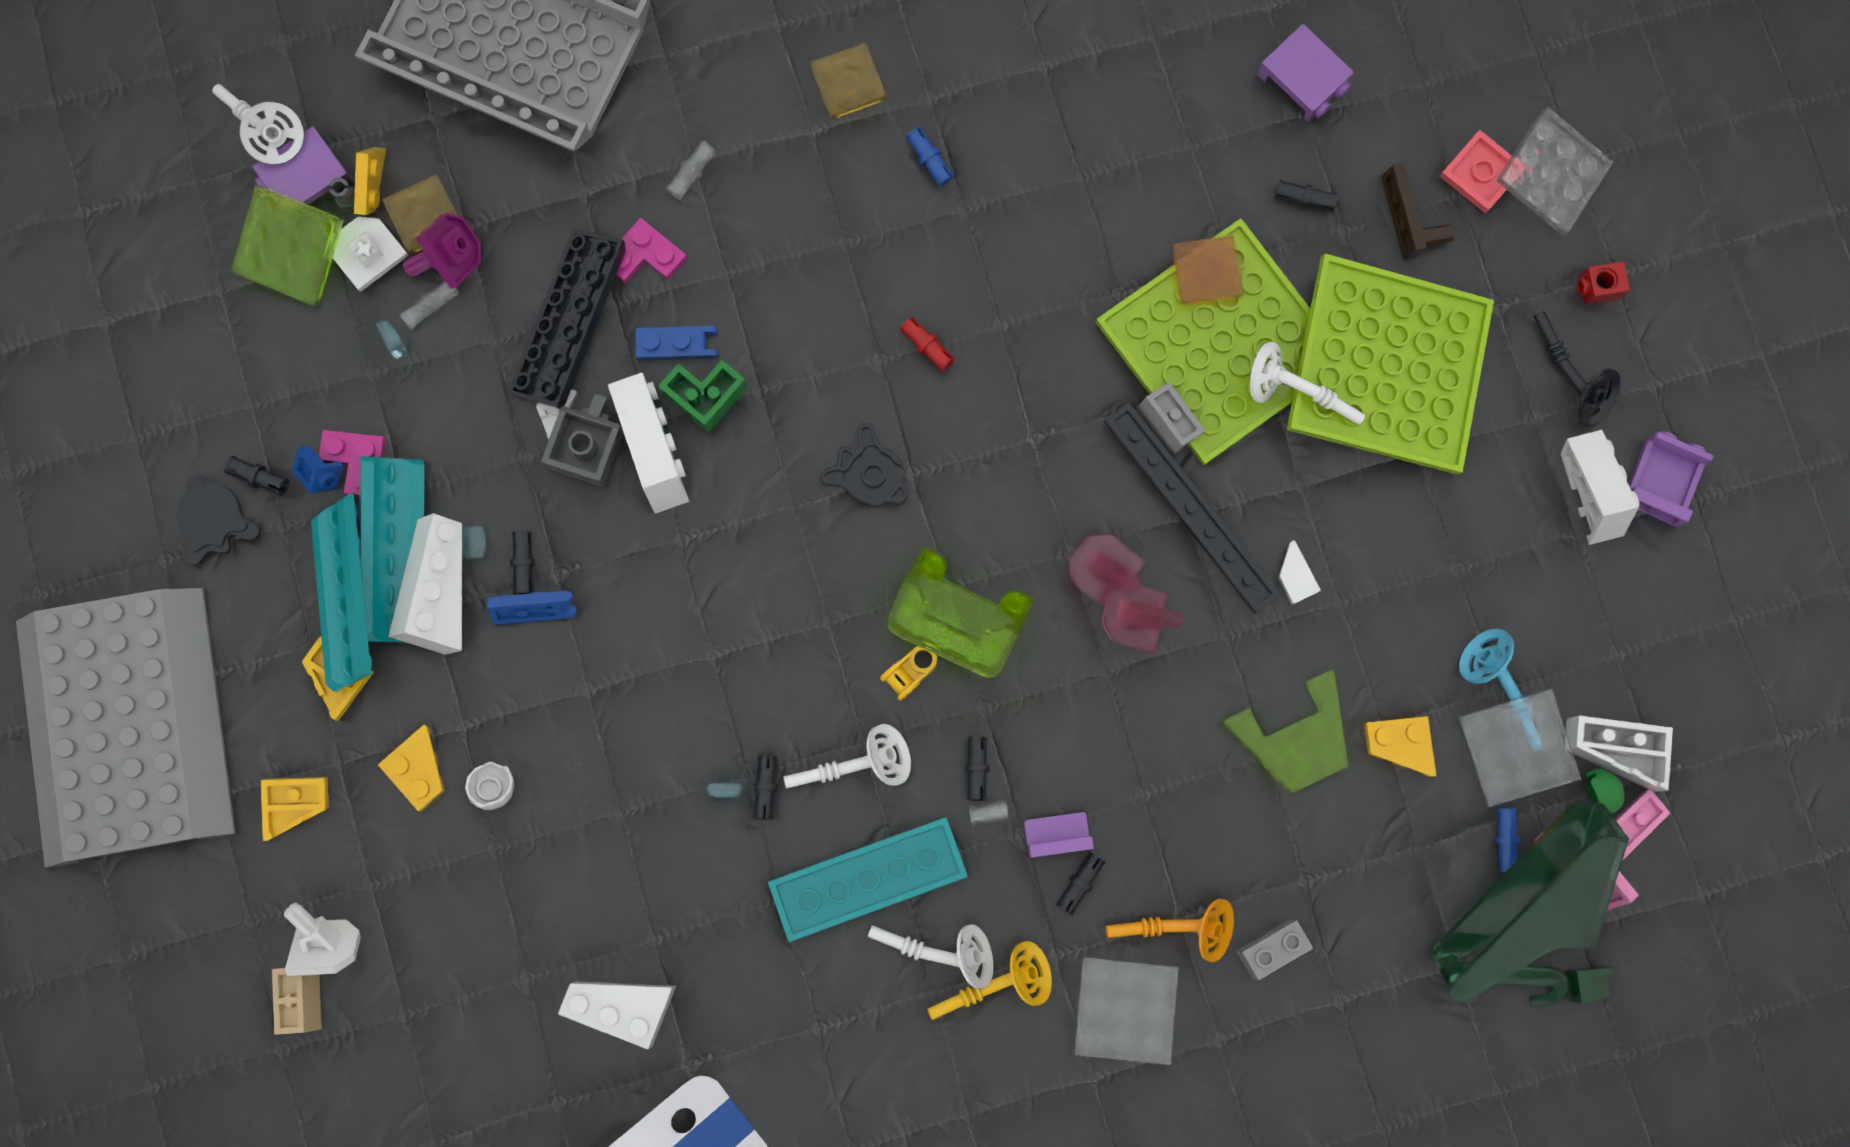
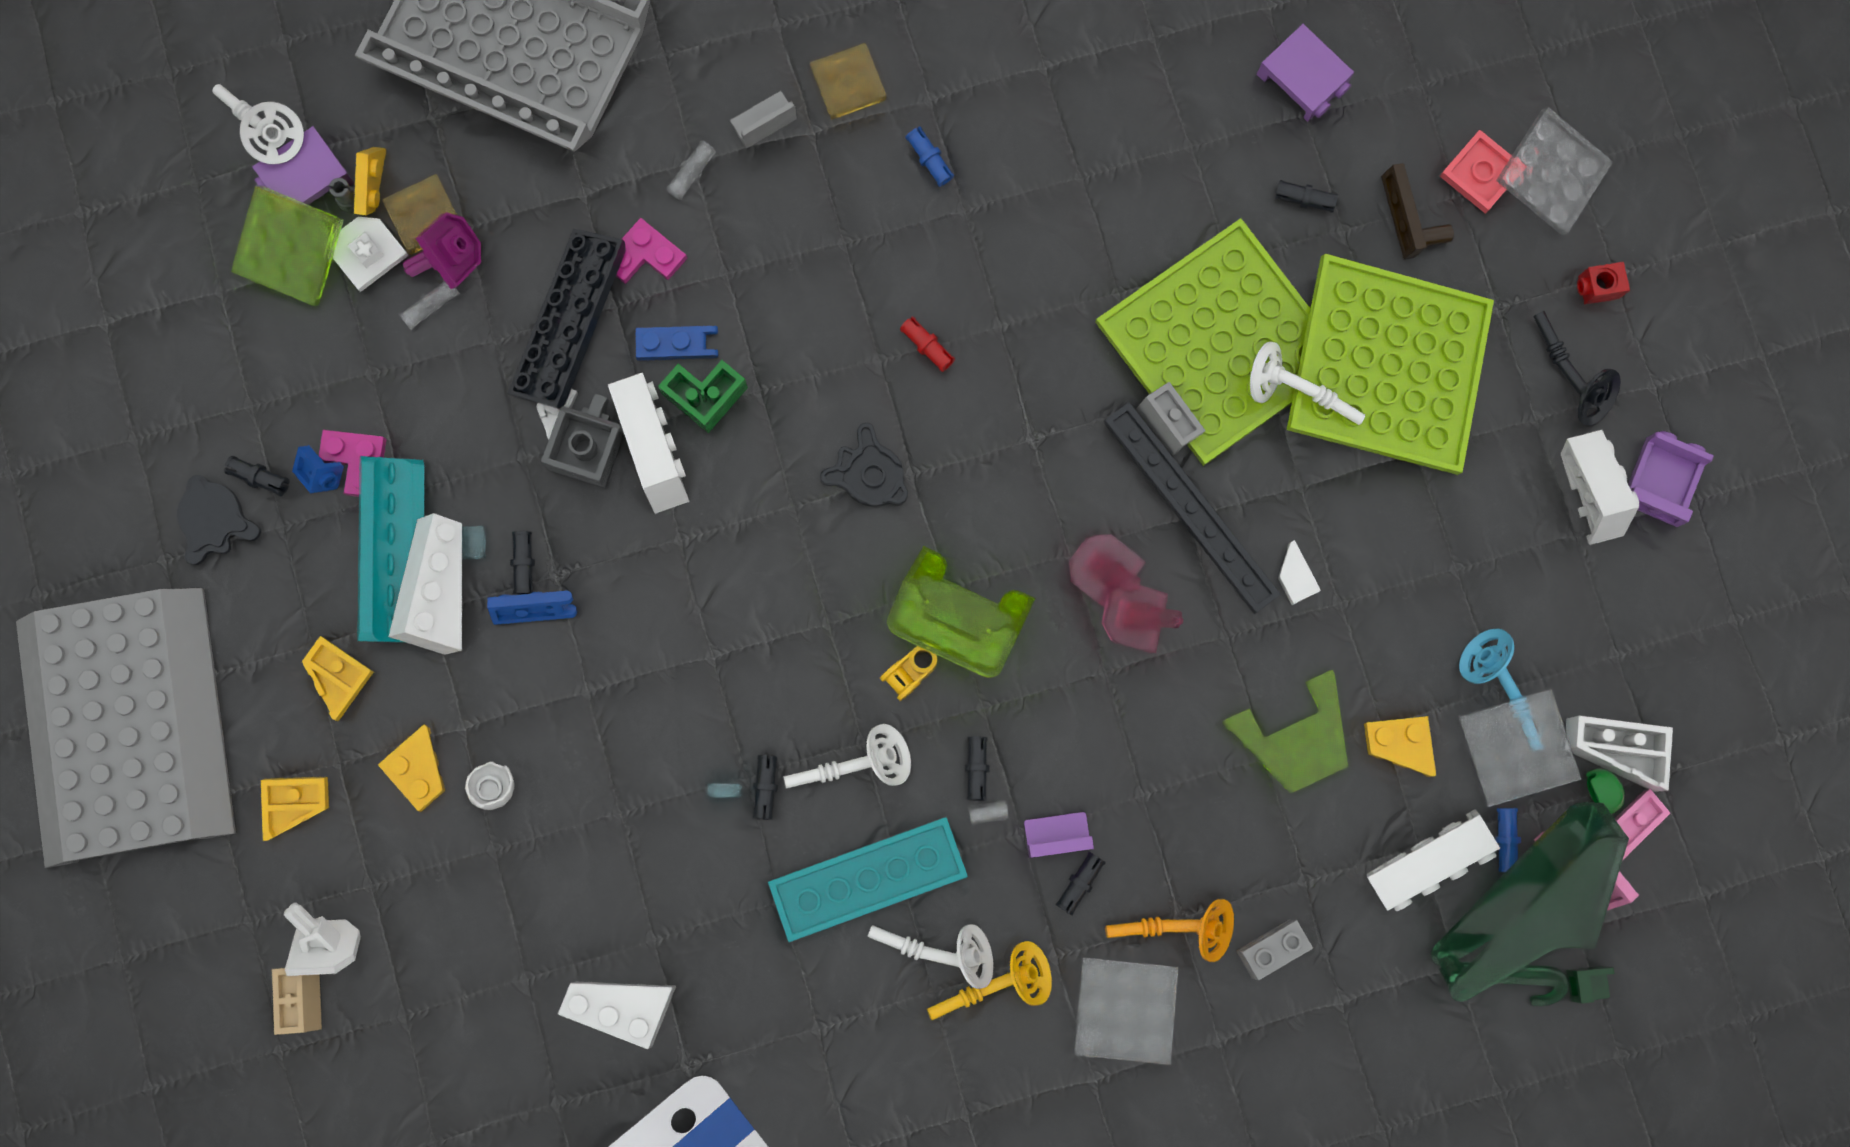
teal plate [311,494,372,692] -> none
clear light blue tile [376,320,406,359] -> none
clear orange tile [1172,236,1243,305] -> none
none -> light grey panel [730,91,797,149]
none -> white wedge [1367,809,1500,911]

